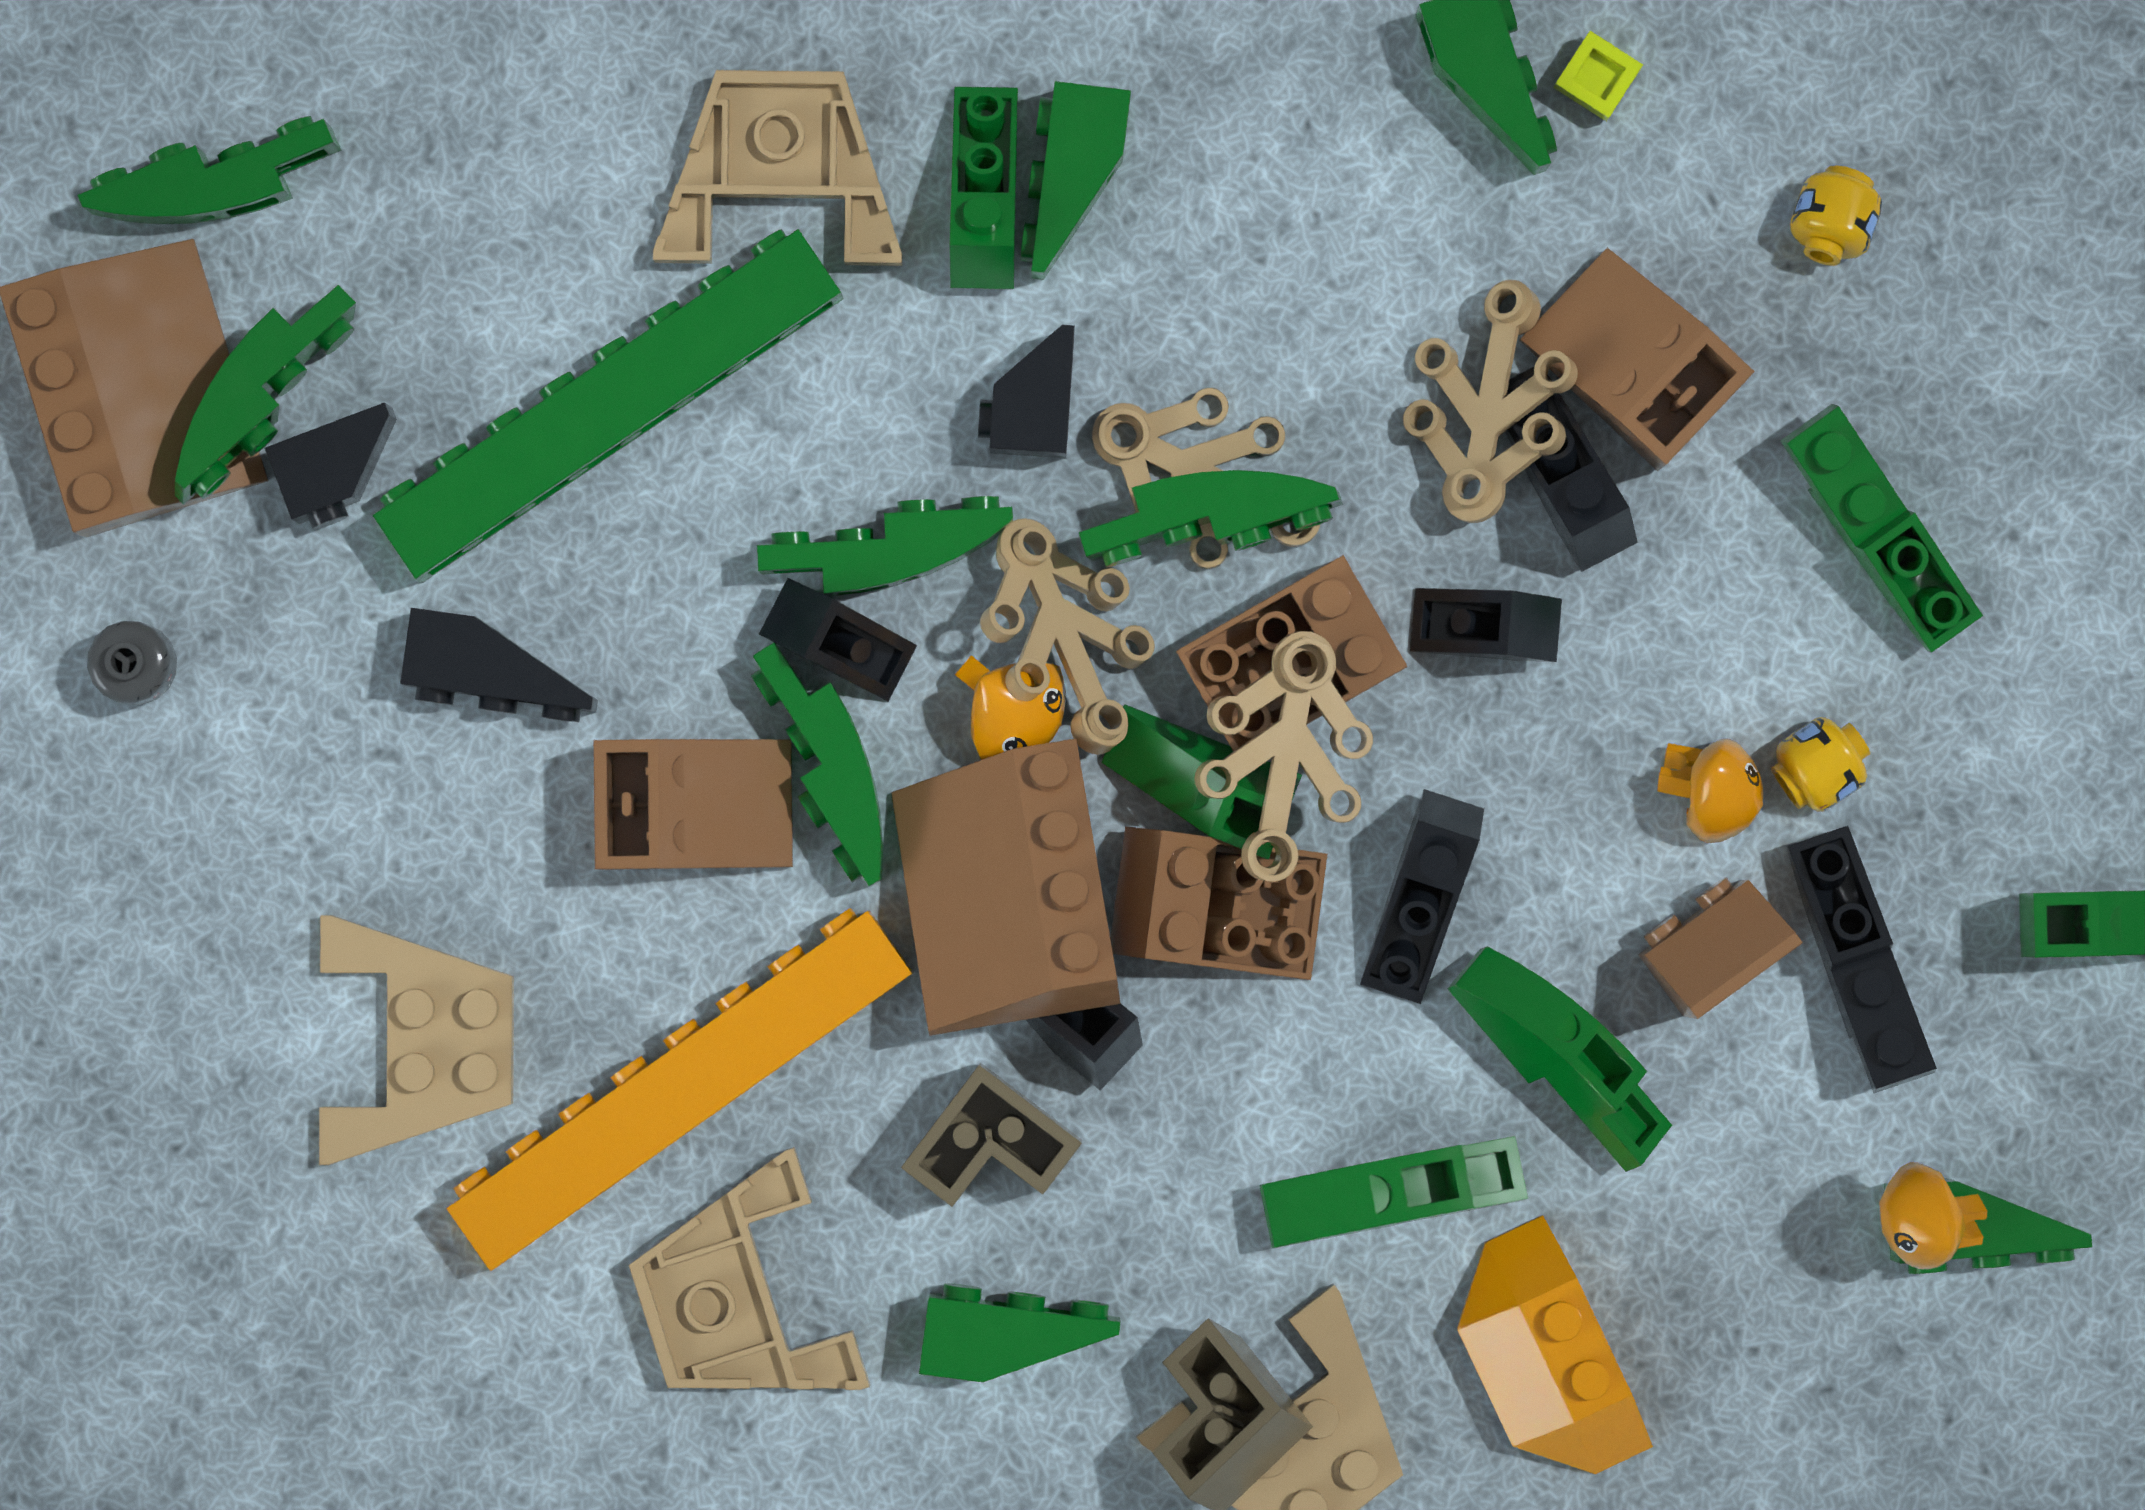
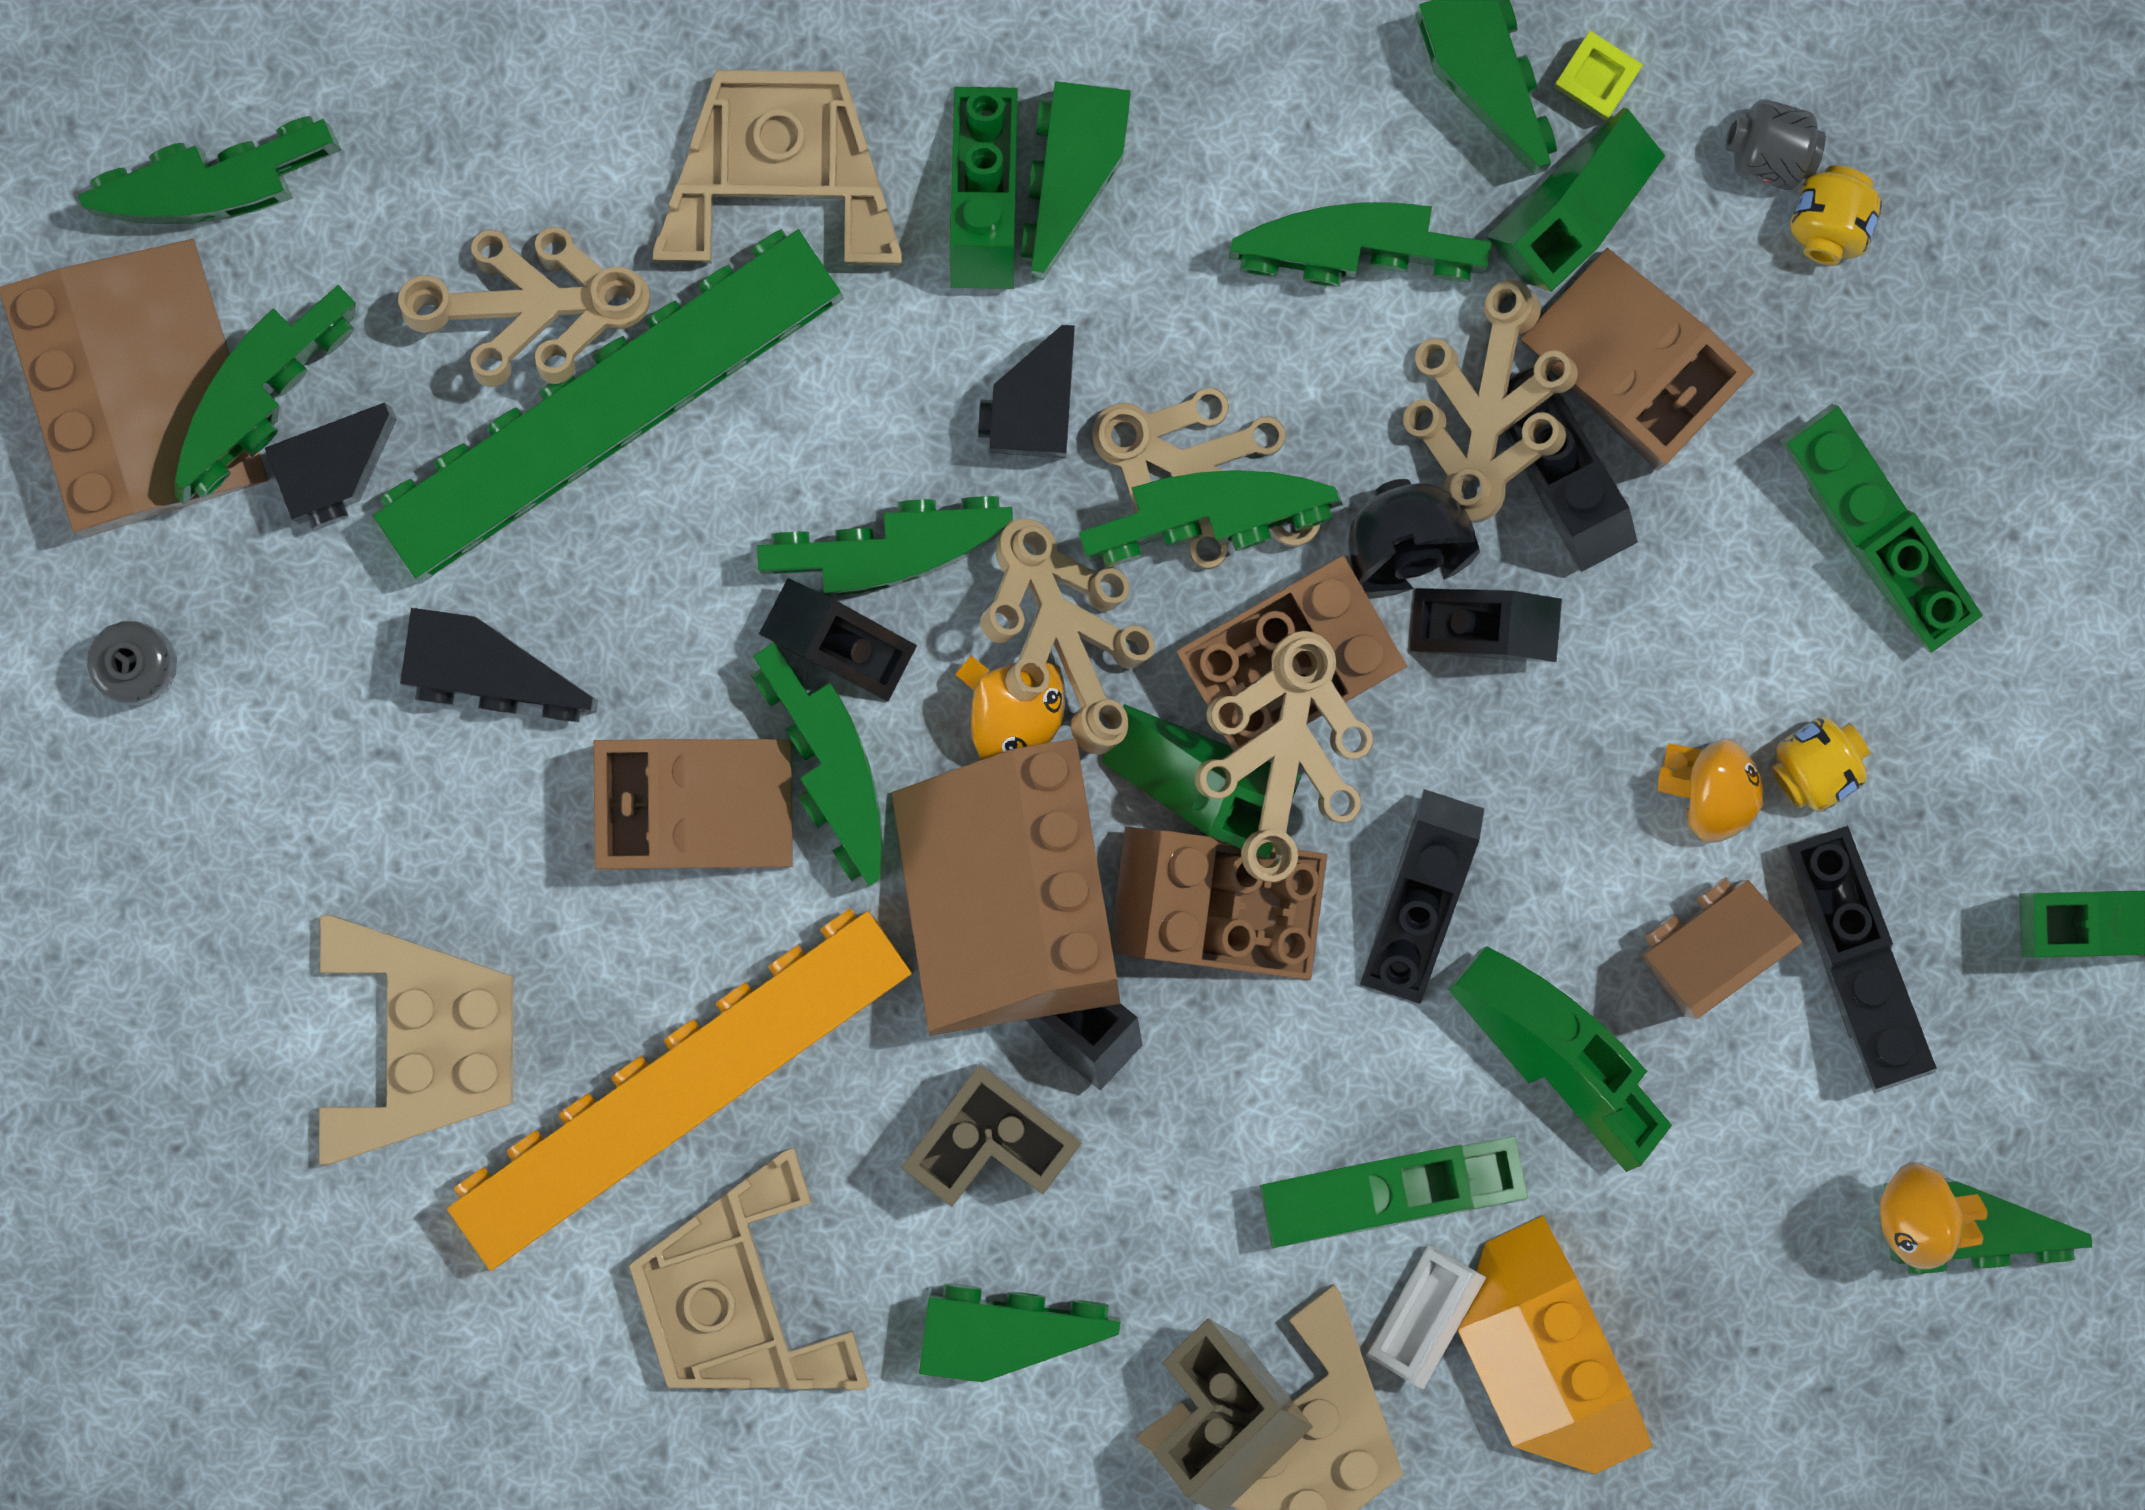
none -> tan plant [398,227,650,387]
none -> green slope [1228,202,1491,287]
none -> black cylinder [1348,479,1480,596]
none -> white tile [1366,1244,1486,1389]
none -> green slope [1486,107,1665,292]
none -> dark grey head [1726,99,1826,190]

